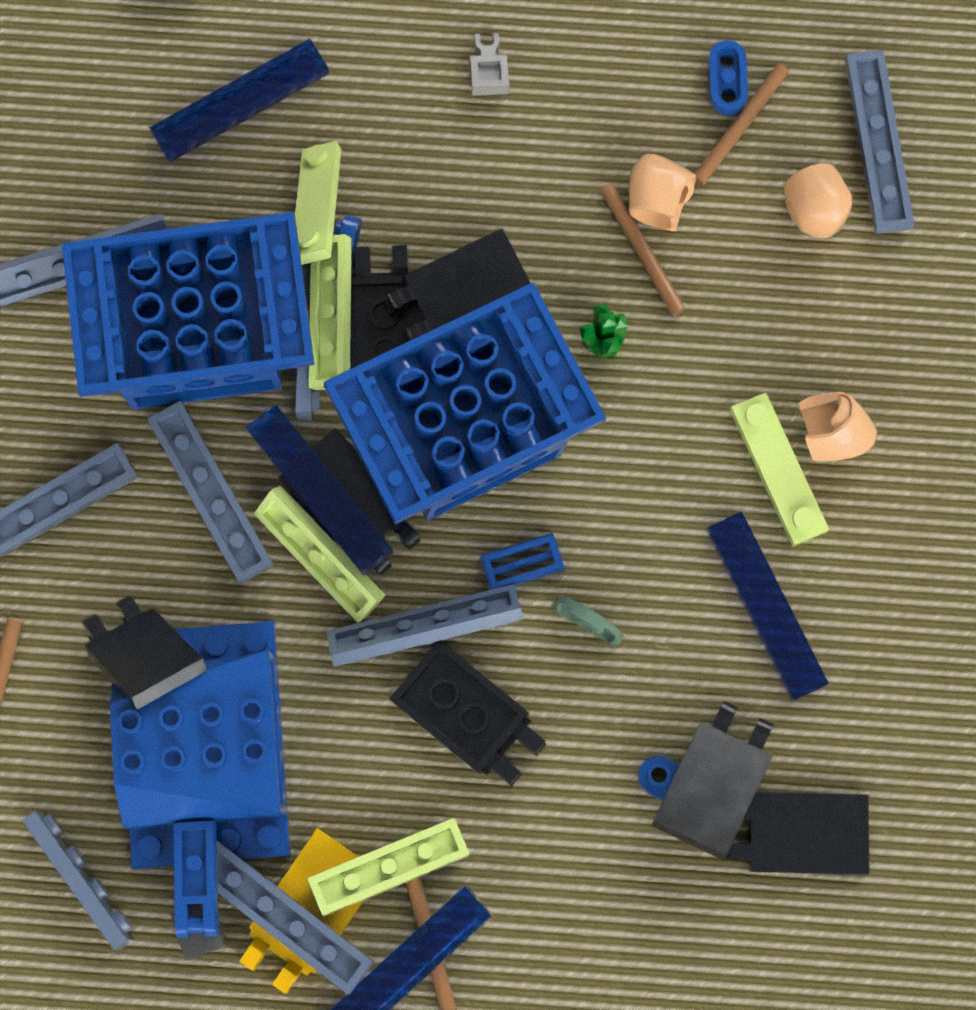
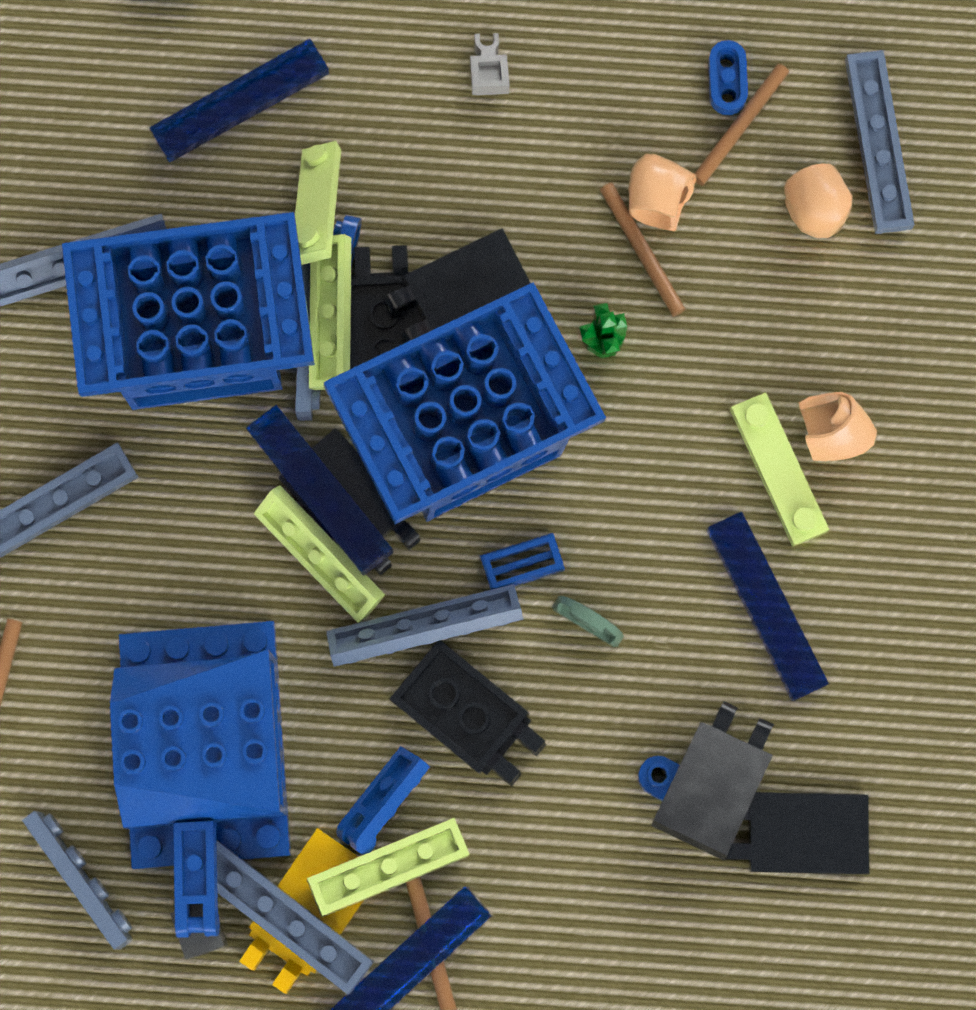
black tile [81,595,207,710] -> none
sand blue plate [147,401,274,585] -> none
none -> blue plate [336,746,430,854]

